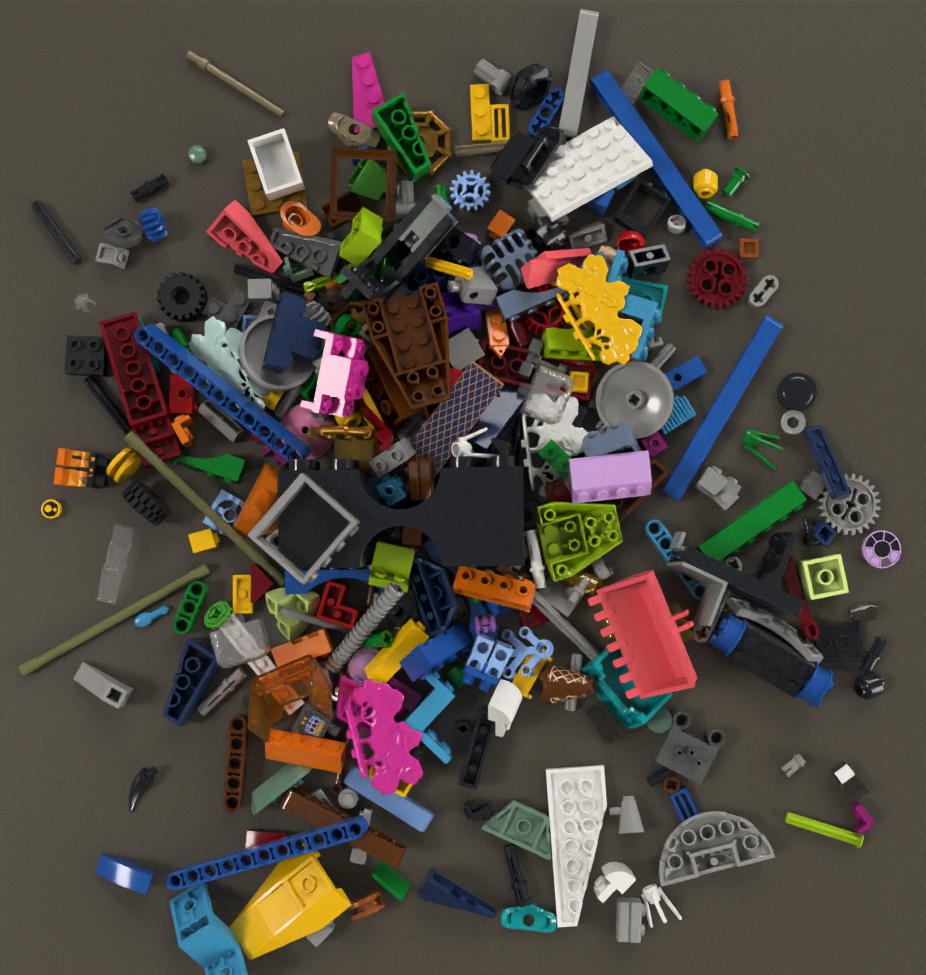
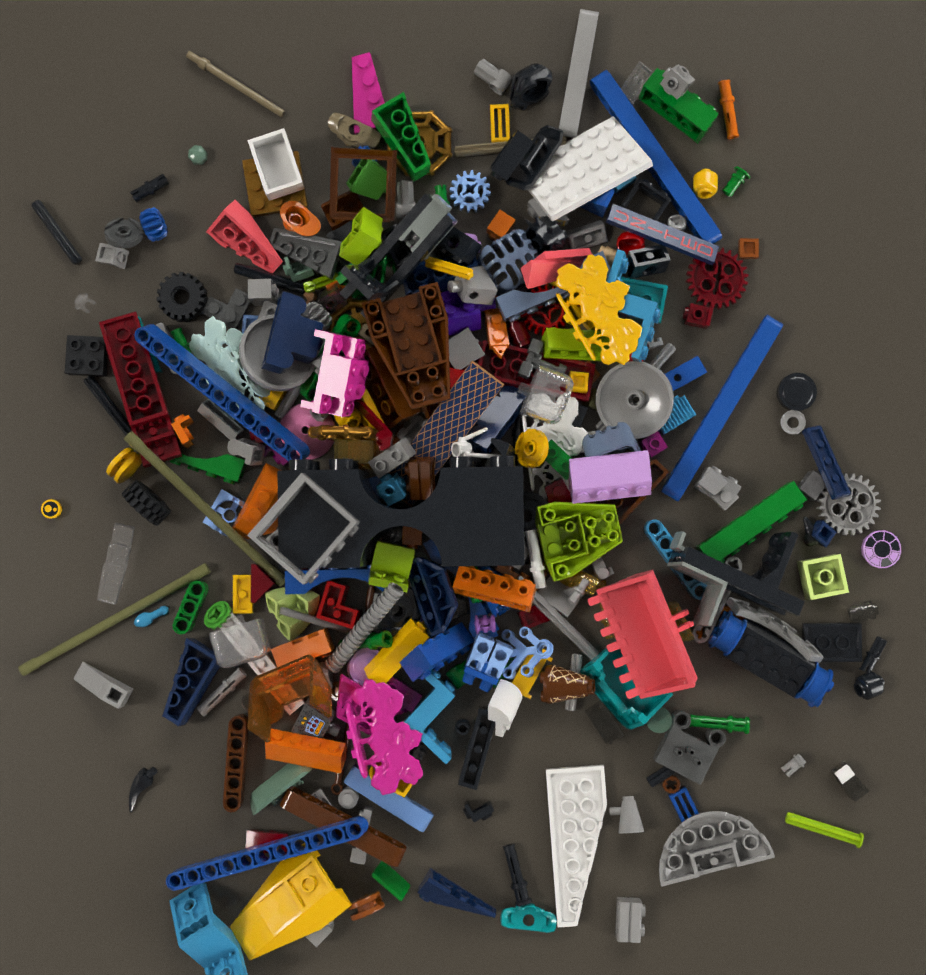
hips [53,448,111,489] -> none
blue slope [95,853,155,895] -> none
red brick [169,375,199,416] -> none
yellow brick [188,528,220,553] -> none
yellow plate [470,84,491,143] -> none
sand green wing [481,799,551,860] -> none
blue beam [528,88,564,139] -> none
white brick [593,862,636,903] -> none
white plant [641,883,682,928] -> none
green pin [704,199,760,234] -> none
green plant [741,429,783,470] -> none
light grey beam [748,275,779,308] -> none
dark red piece [783,553,819,640] -> none
magenta bracket [849,800,875,834] -> none
none -> light grey leg [227,438,265,466]
none -> yellow plate [515,429,549,468]
none -> tile [606,204,719,265]
none -> light grey brick [660,64,695,99]
none -> dark red brick [682,303,714,329]
none -> green pin [689,714,750,734]

